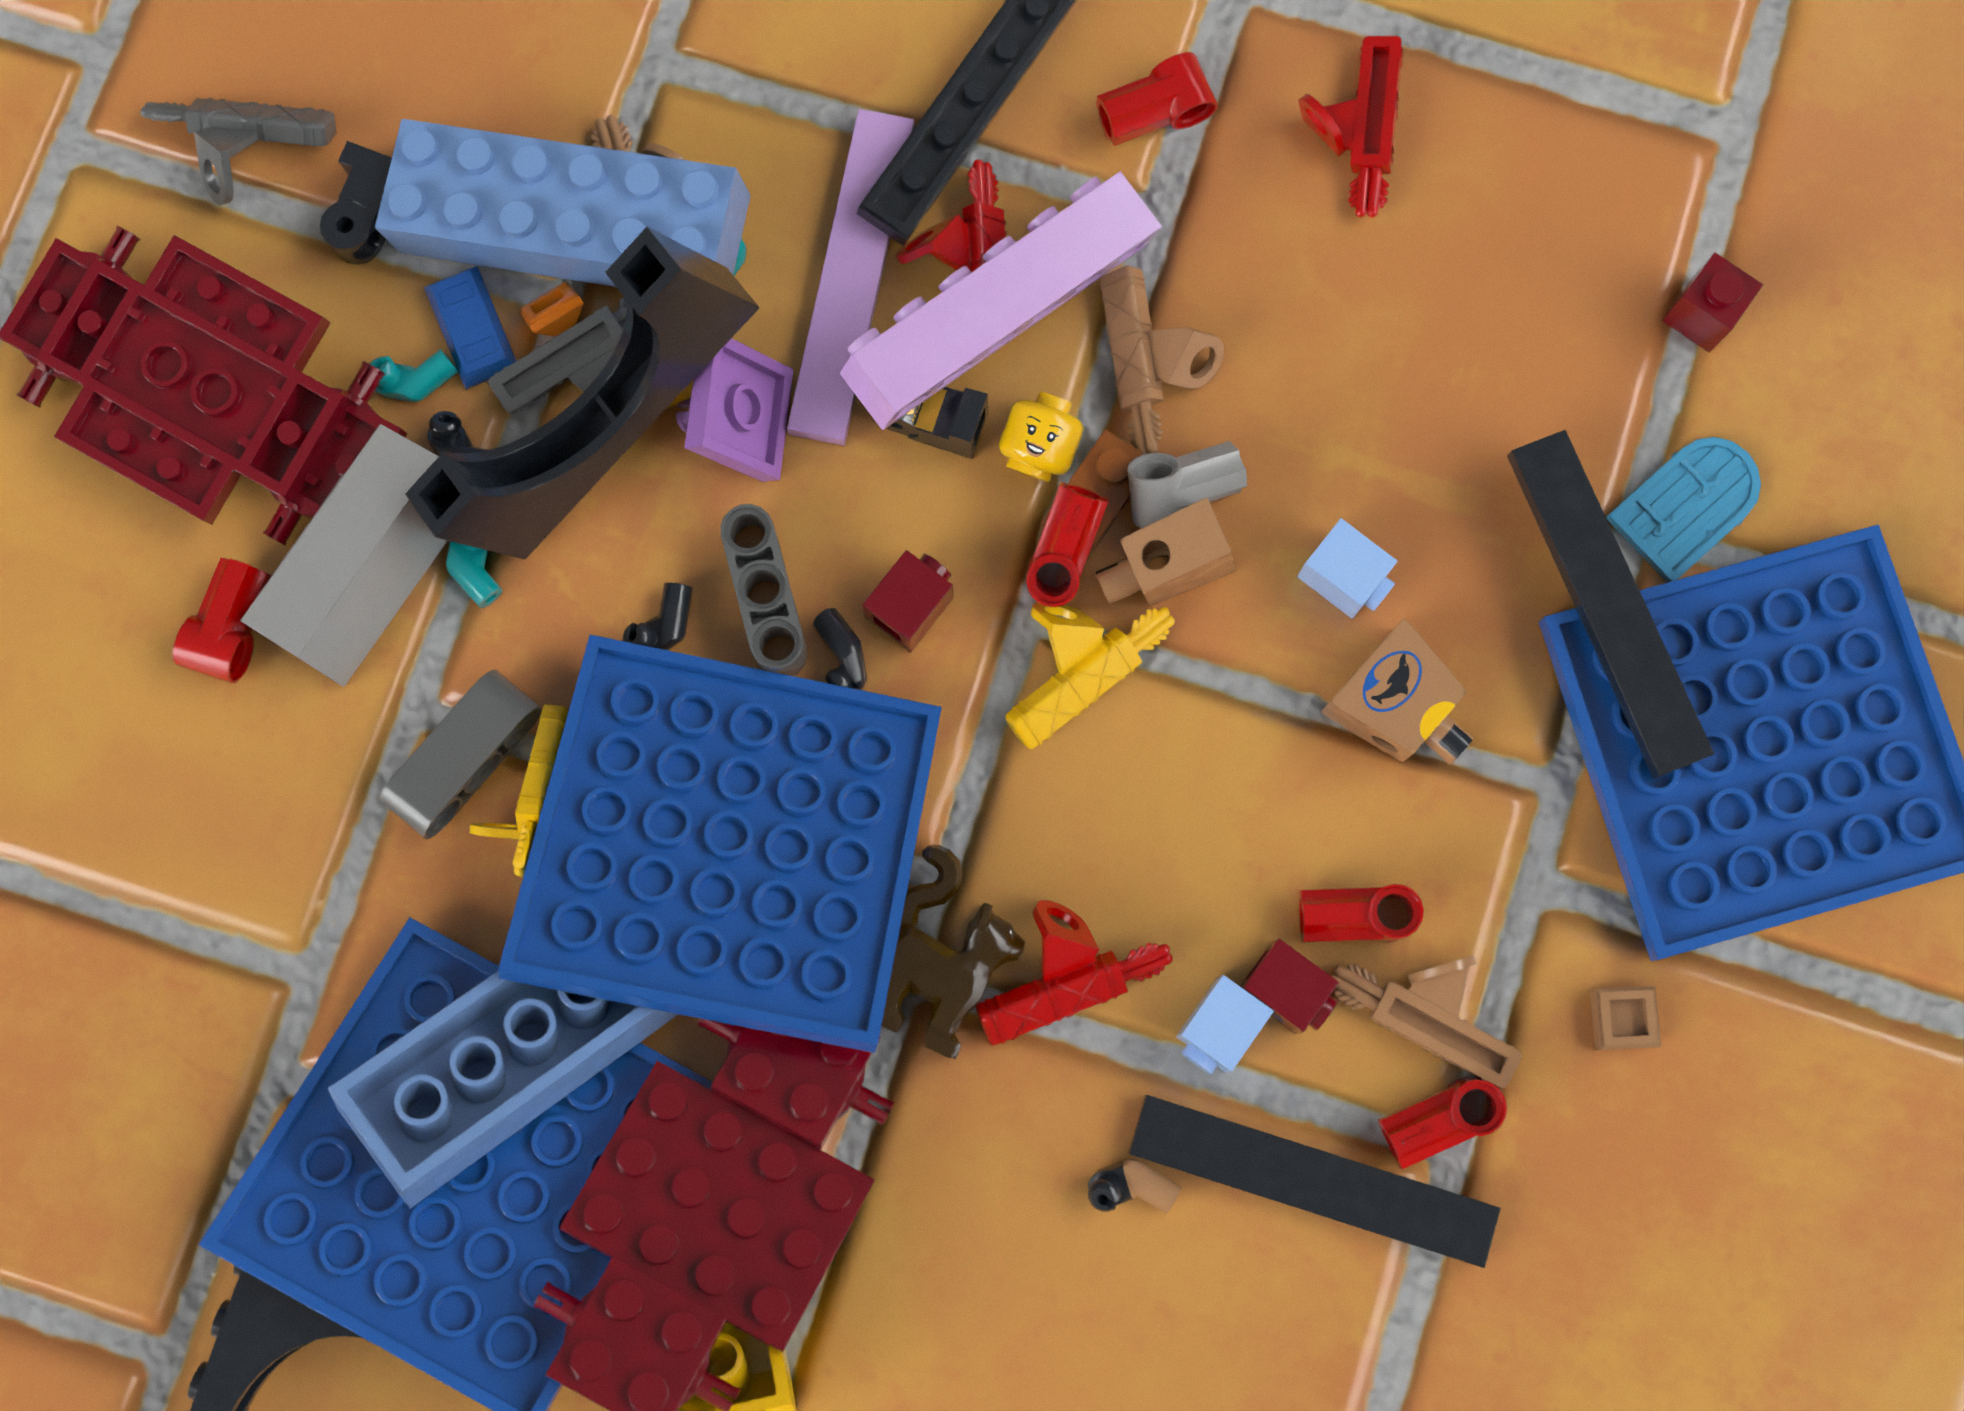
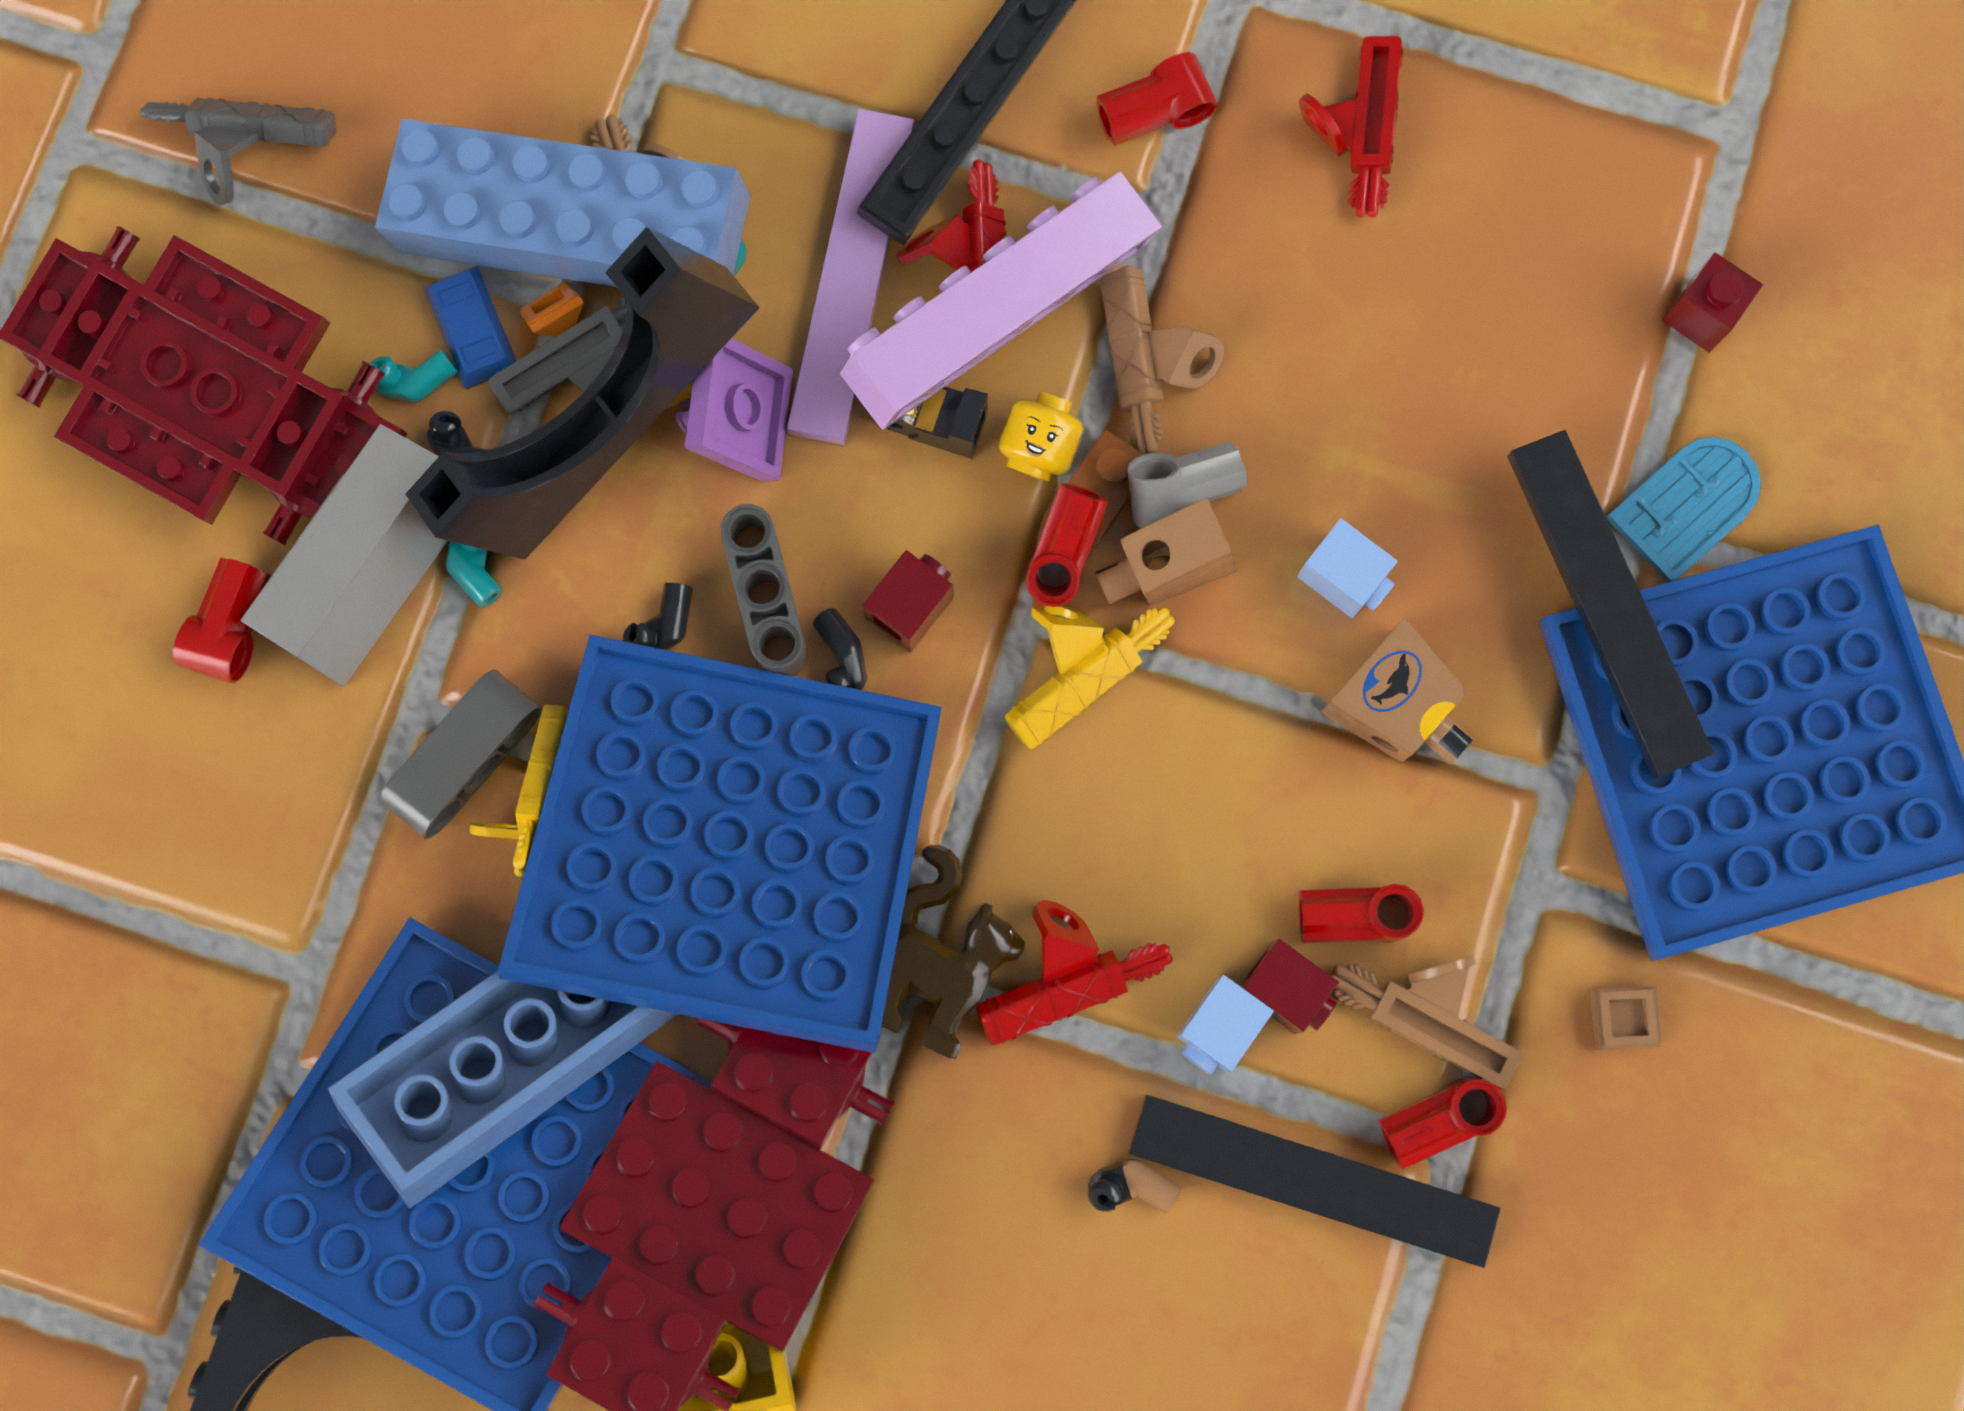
black leg [320,141,392,265] -> none

